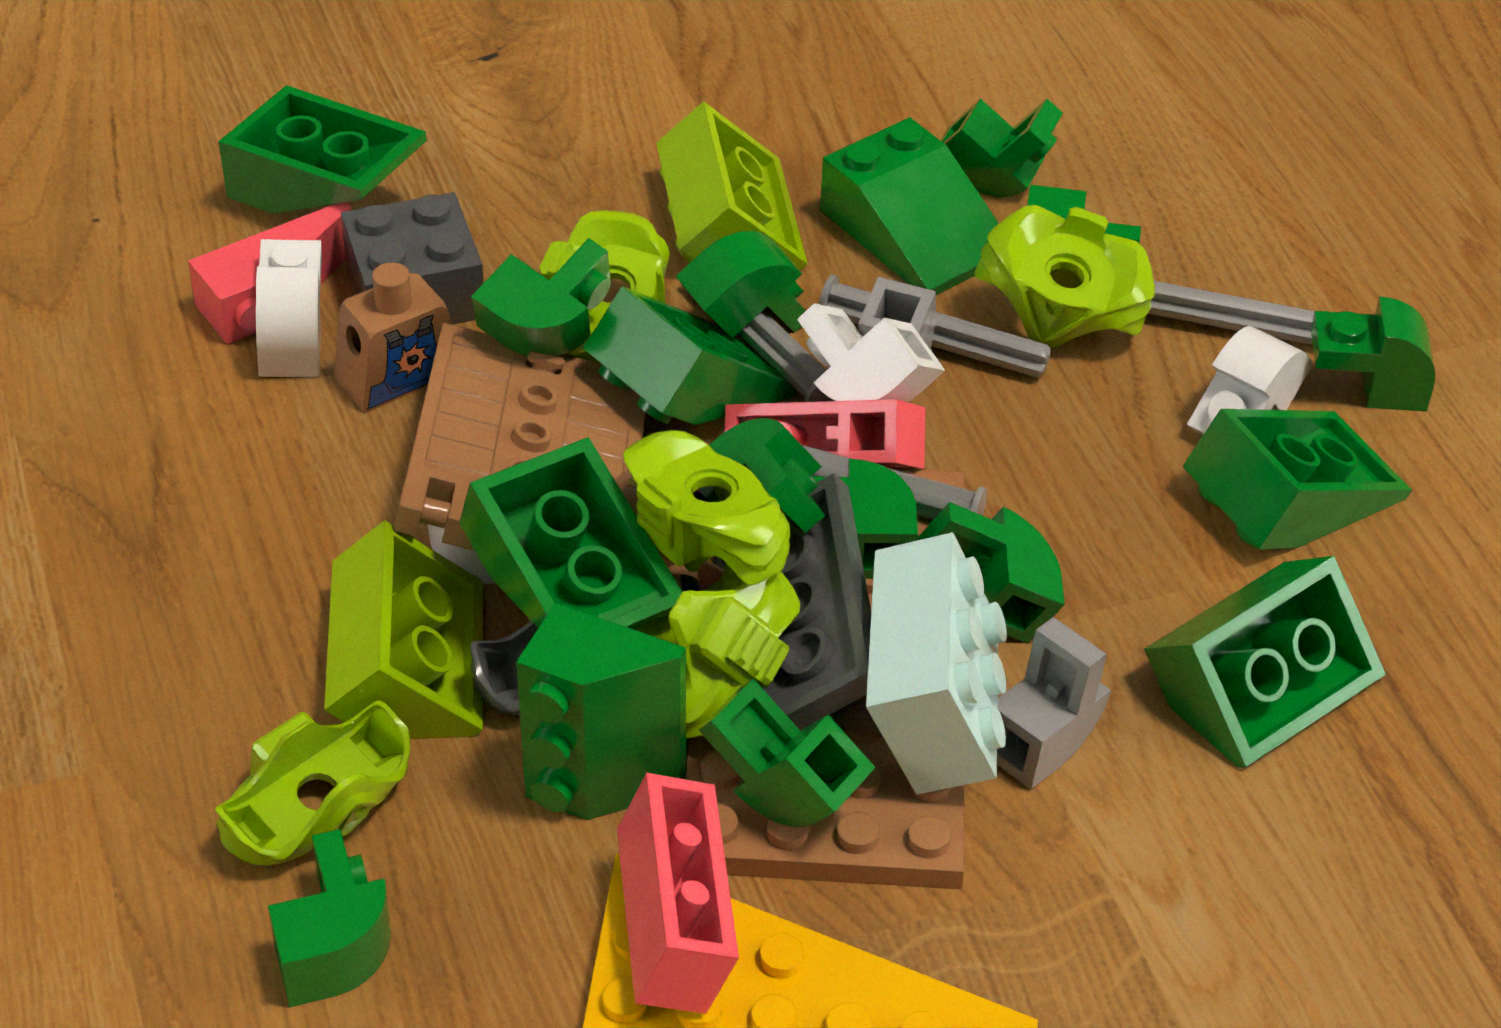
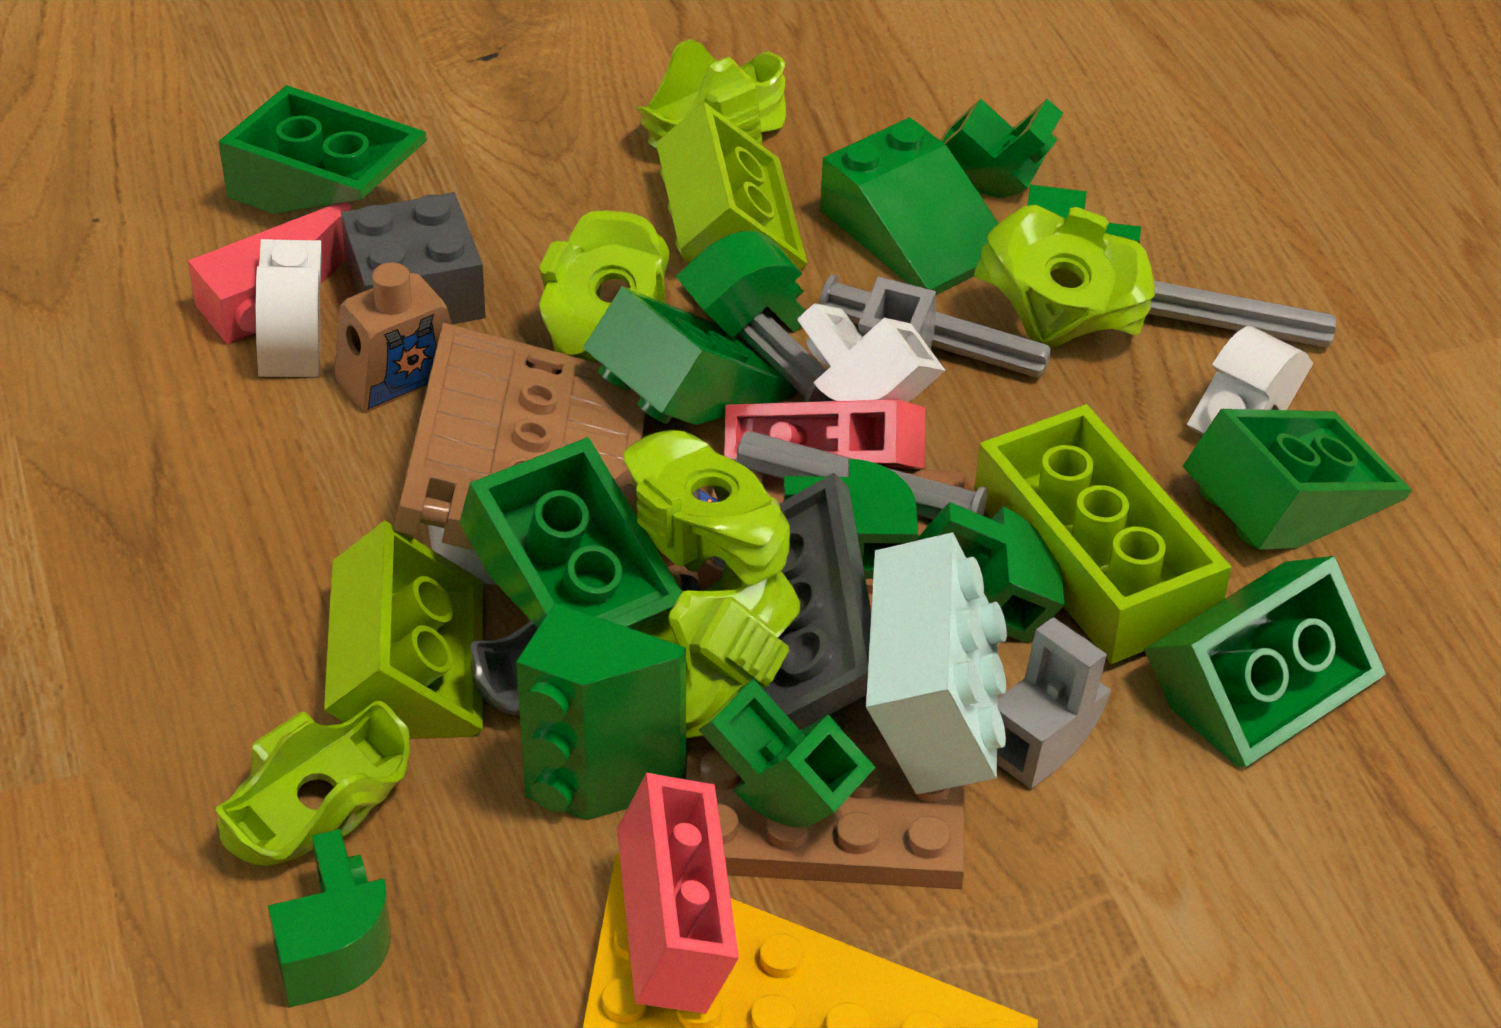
green brick [471,238,611,356] -> none
green brick [699,418,825,533] -> none
green brick [1311,296,1435,412] -> none
none -> lime piece [635,39,786,151]
none -> lime brick [974,404,1232,664]

